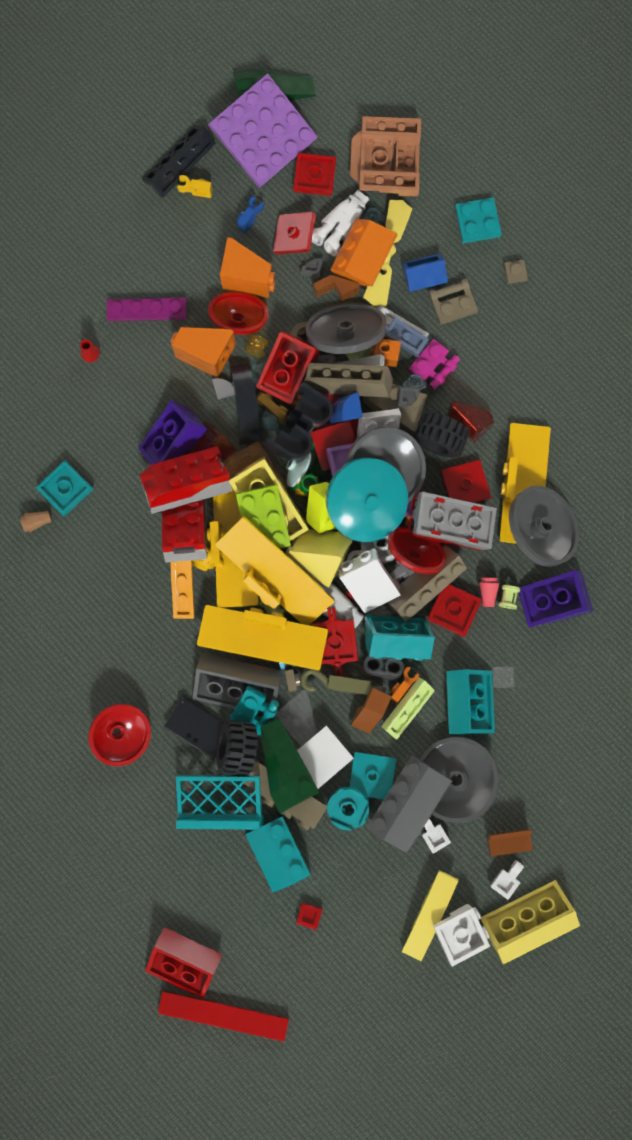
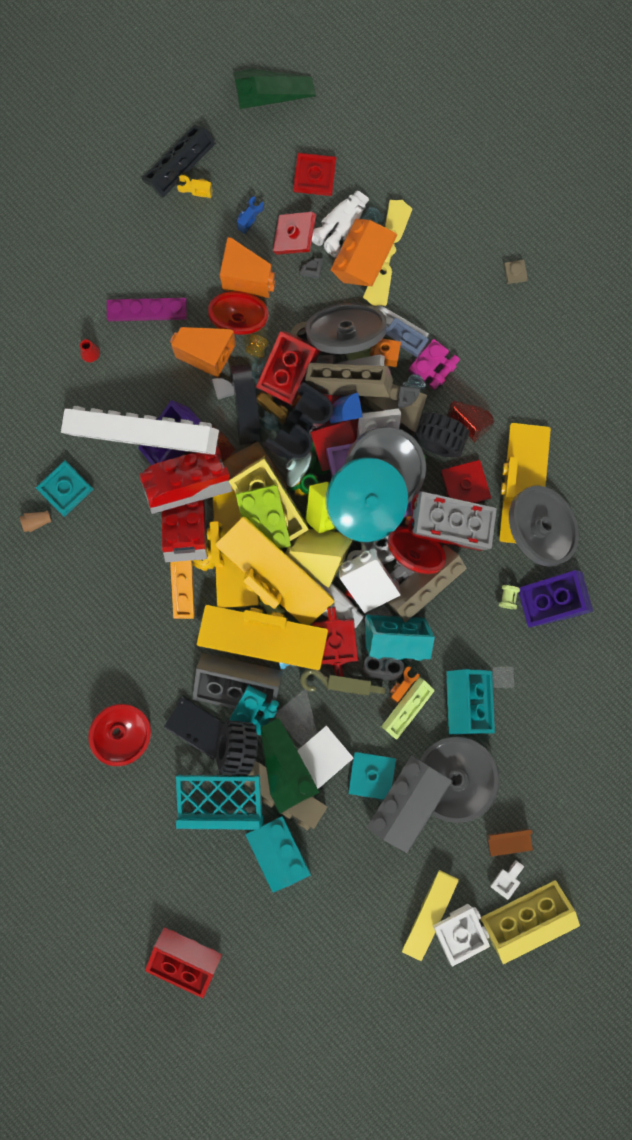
red tile [158,990,289,1042] -> none
medium lavender plate [208,73,318,188] -> none
dark tan plate [285,669,300,693] -> none
red tile [296,902,323,930] -> none
dark orange slope [313,275,360,302] -> none
teal plate [327,787,370,831] -> none
nougat slope [350,116,421,197] -> none
dark orange slope [350,687,392,734] -> none
blue brick [402,254,448,292] -> none
white plate [421,819,451,854] -> none
red plate [427,584,482,637] -> none
dark tan plate [428,278,478,325] -> none
teal plate [455,197,502,244] -> none
coral cone [479,577,500,607] -> none
none -> white brick [61,406,219,455]

